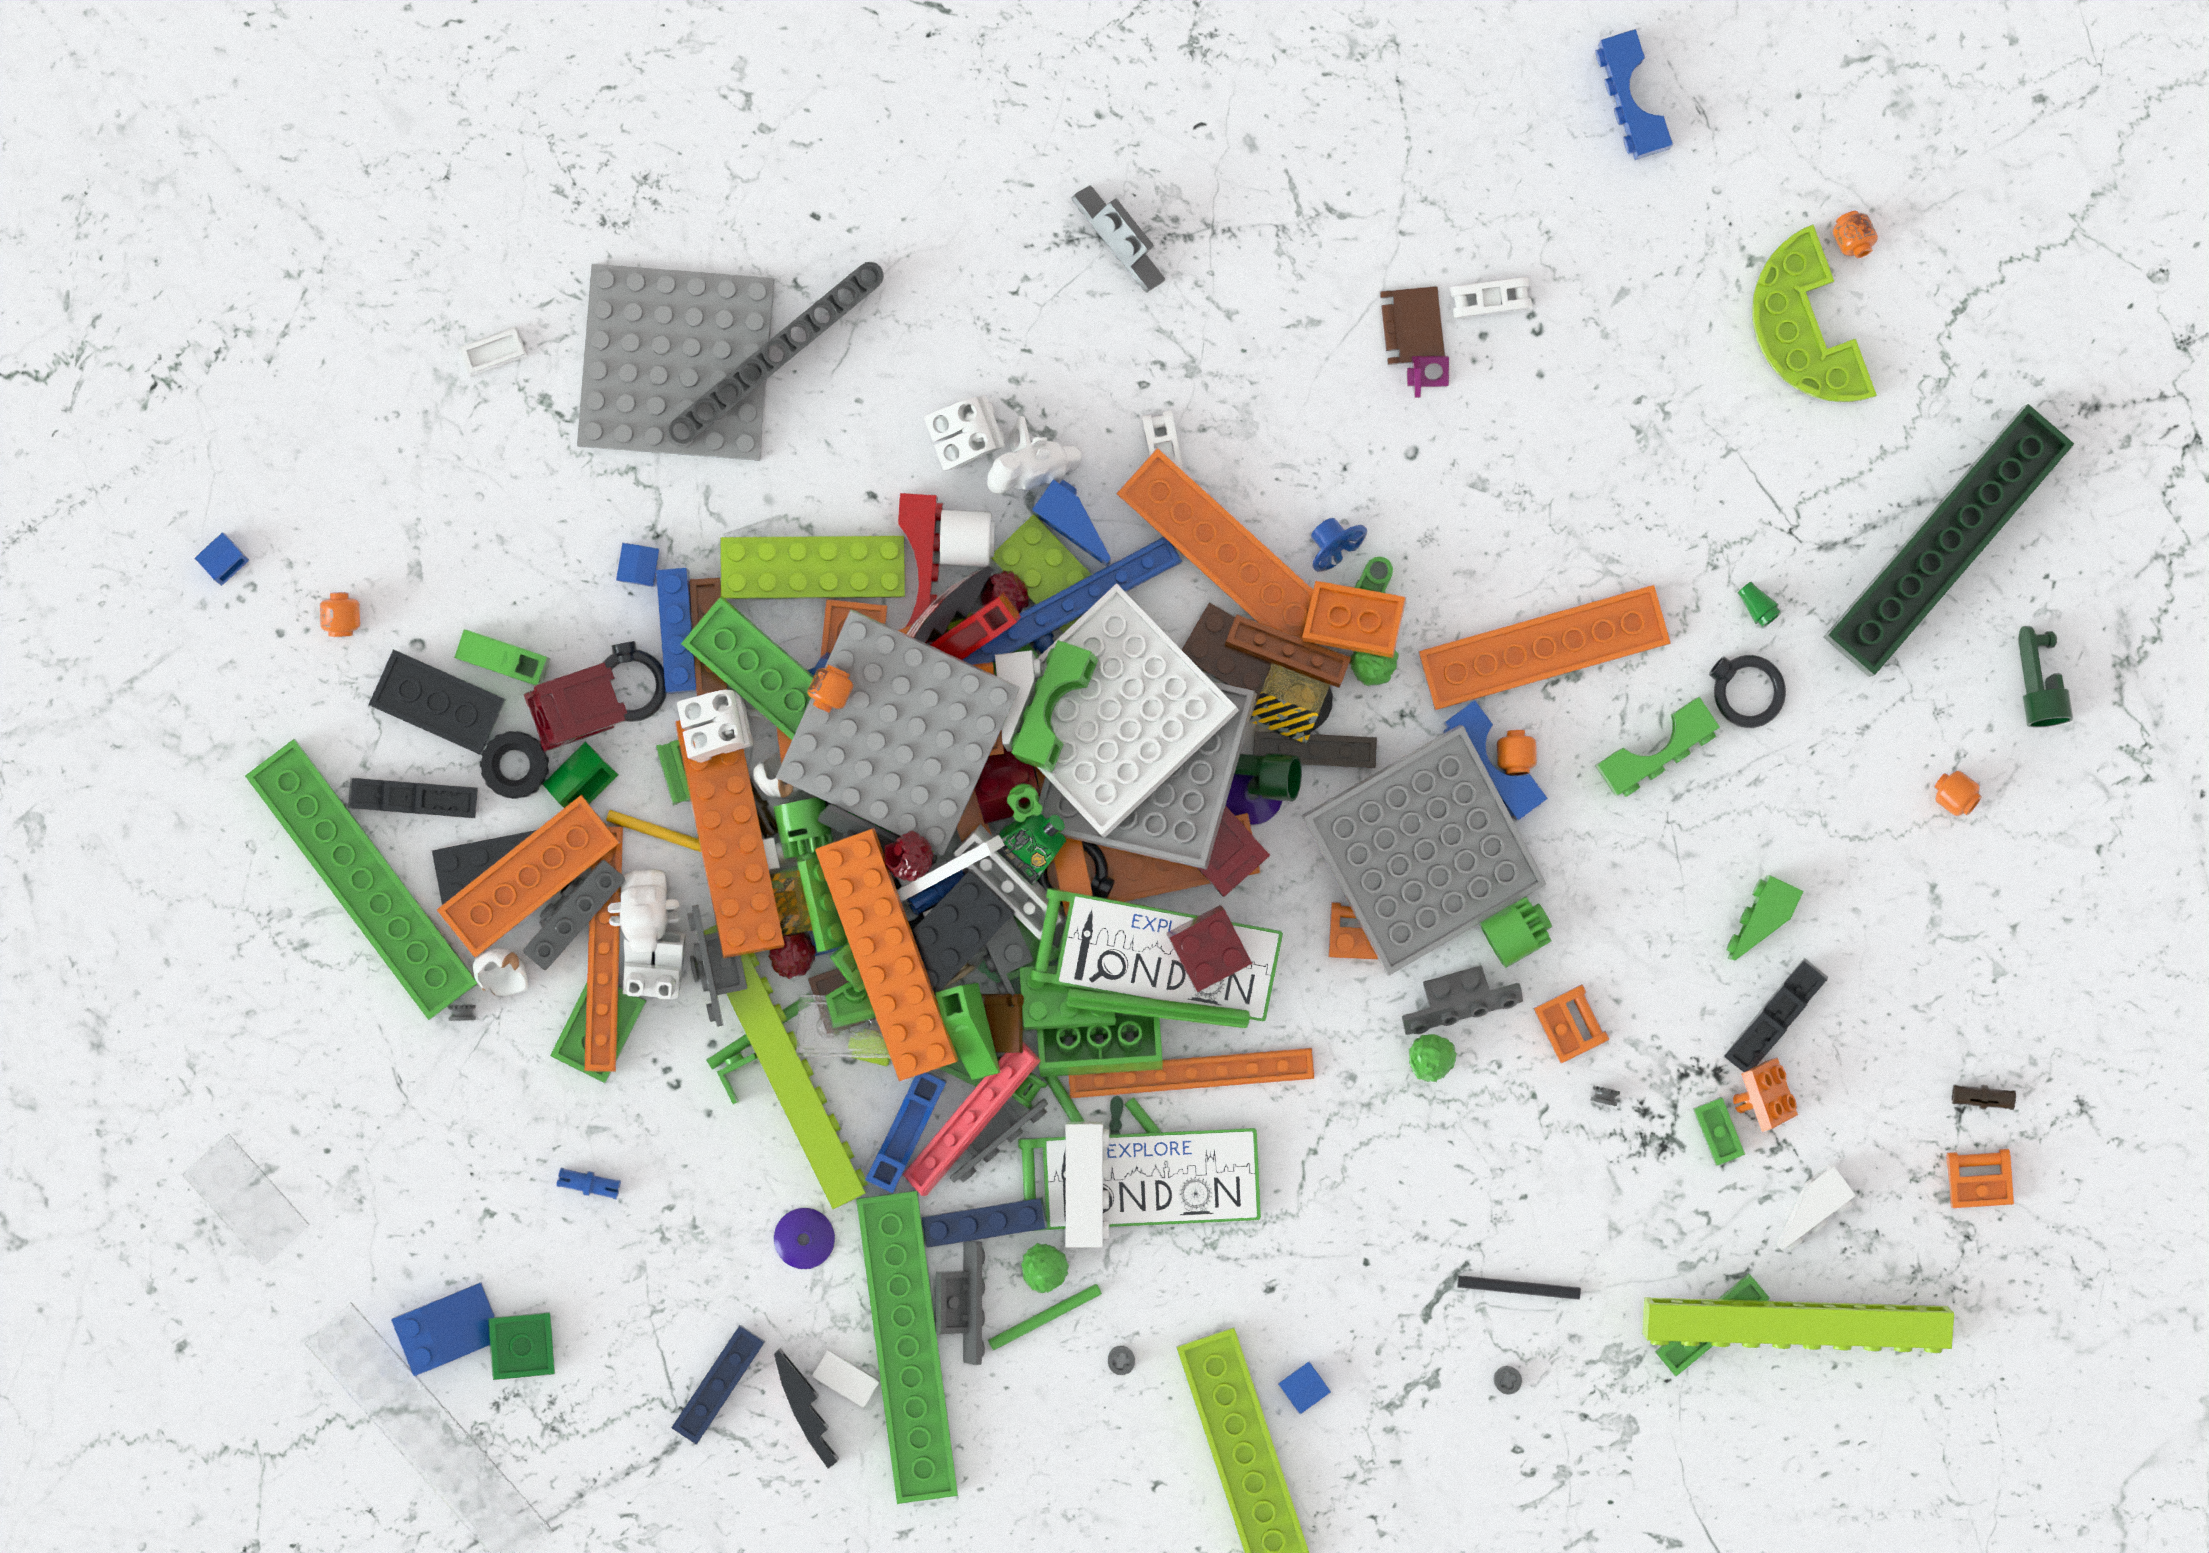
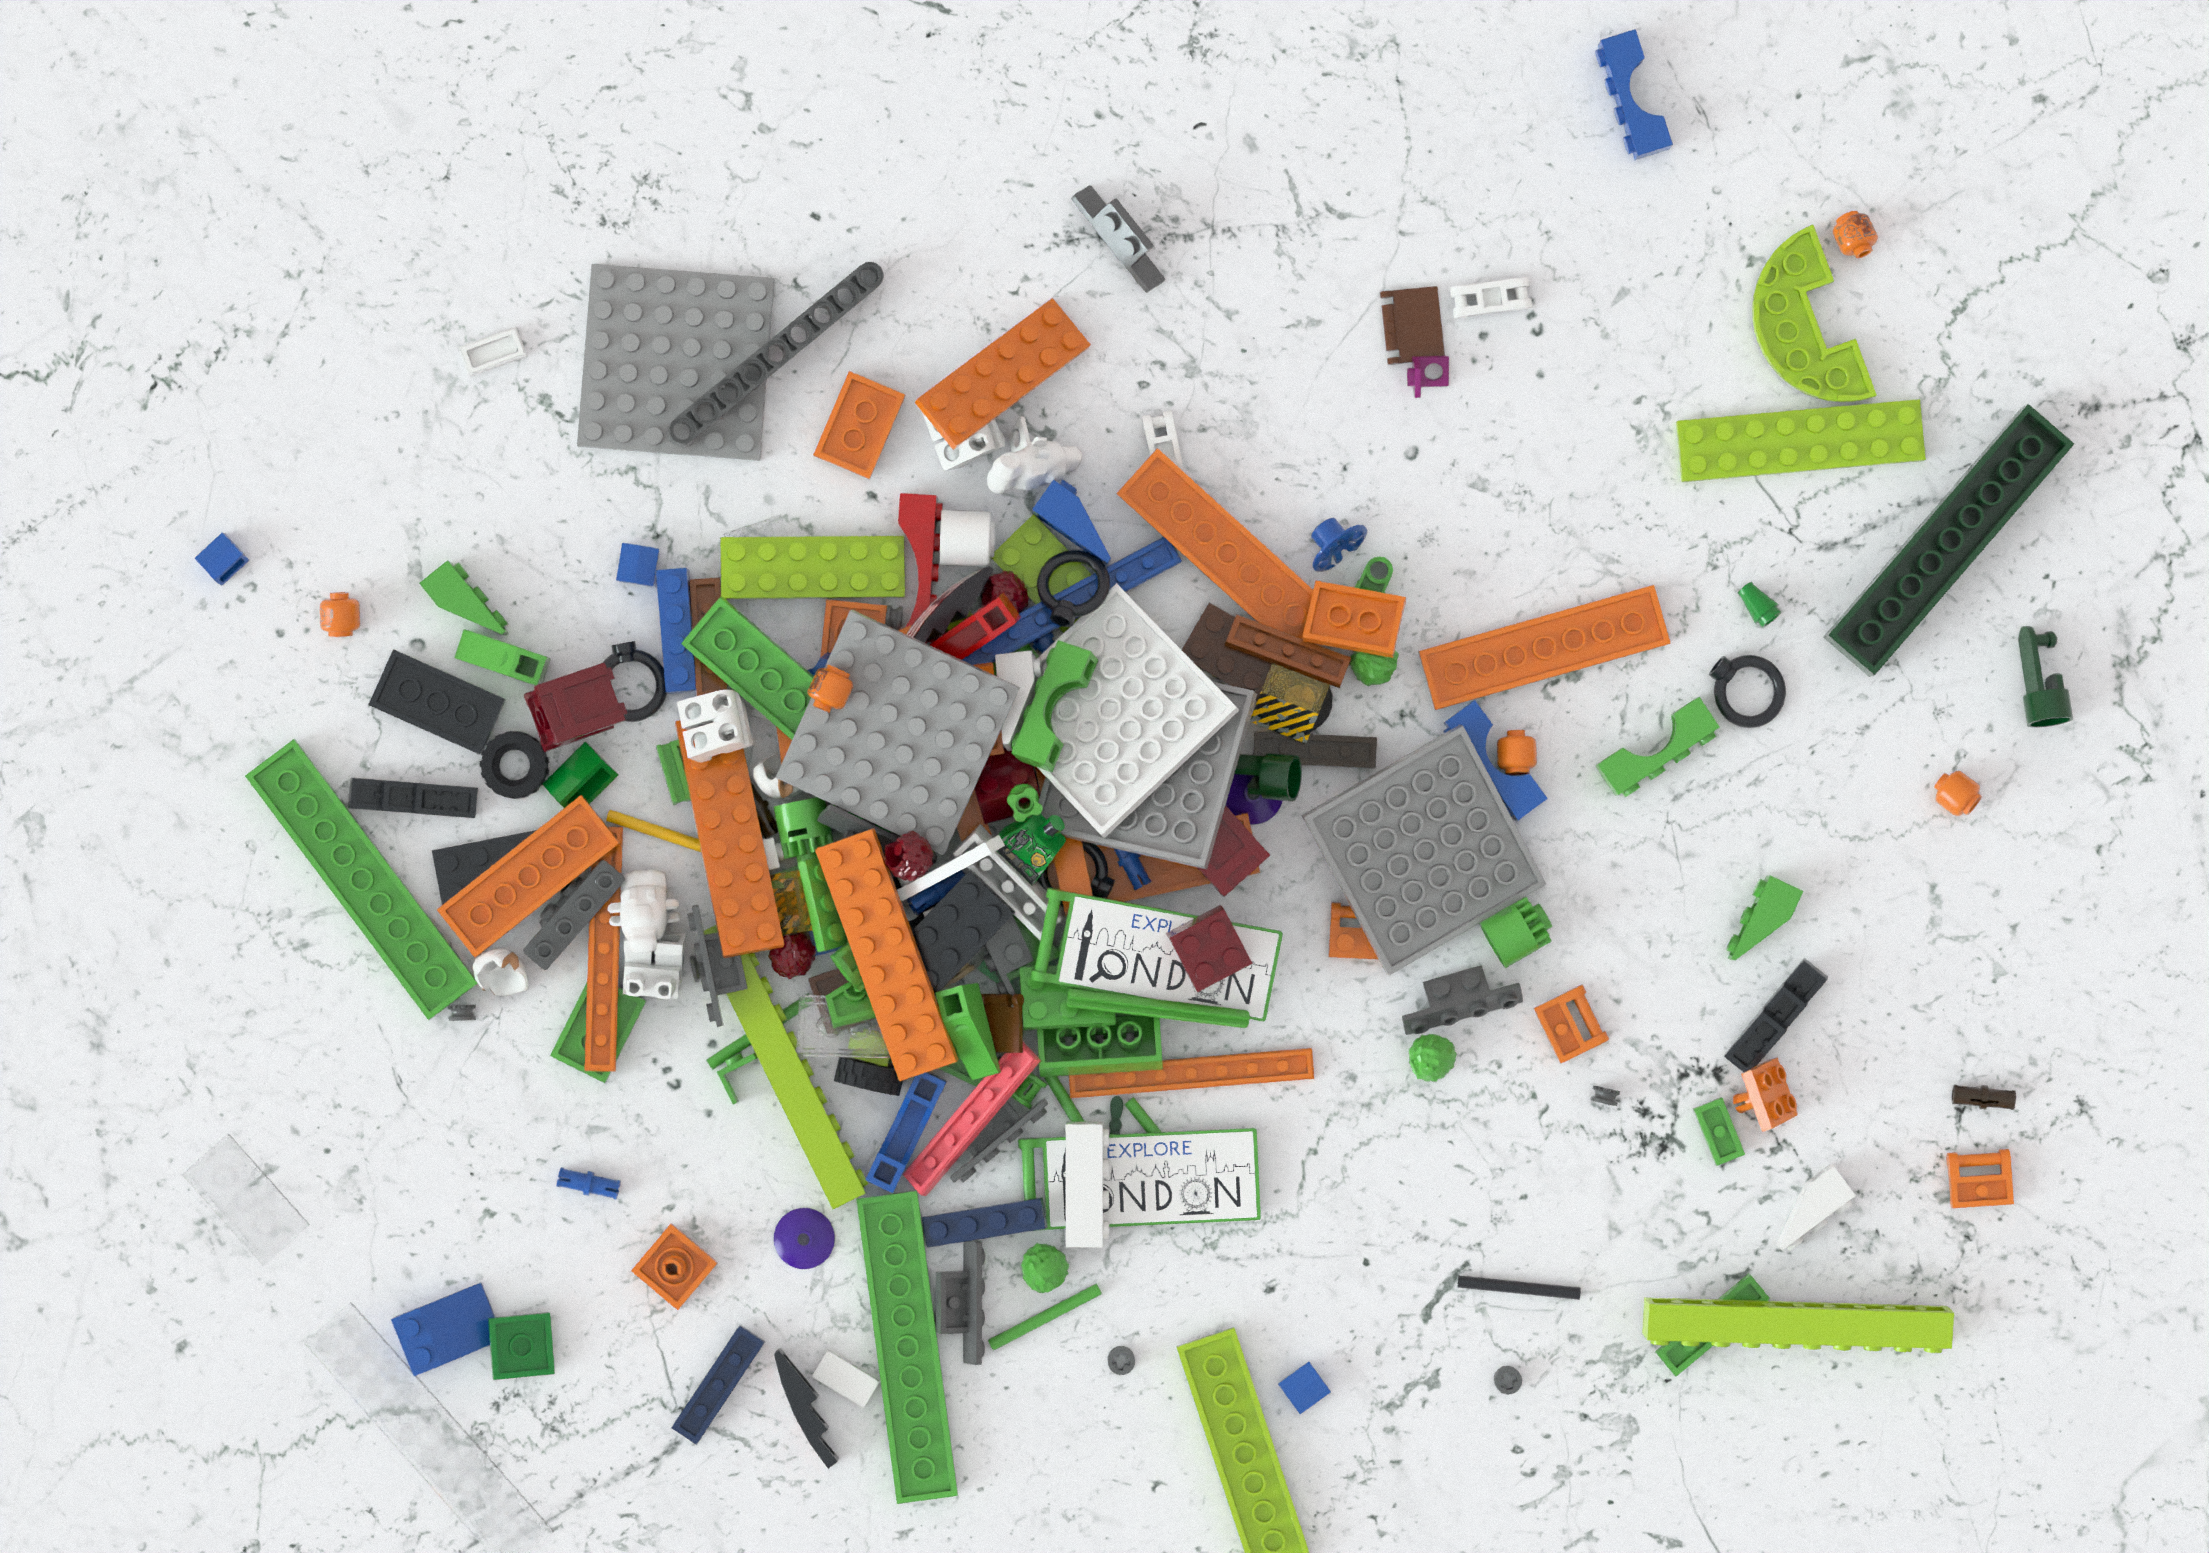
none -> bright green slope [419,560,508,636]
none -> orange plate [631,1223,718,1310]
none -> orange plate [813,371,906,480]
none -> black tyre [834,1057,903,1096]
none -> dark grey bush [885,605,903,630]
none -> orange plate [914,298,1091,450]
none -> black piece [1037,550,1110,627]
none -> blue pin [1113,848,1152,891]
none -> lime plate [1676,399,1926,482]

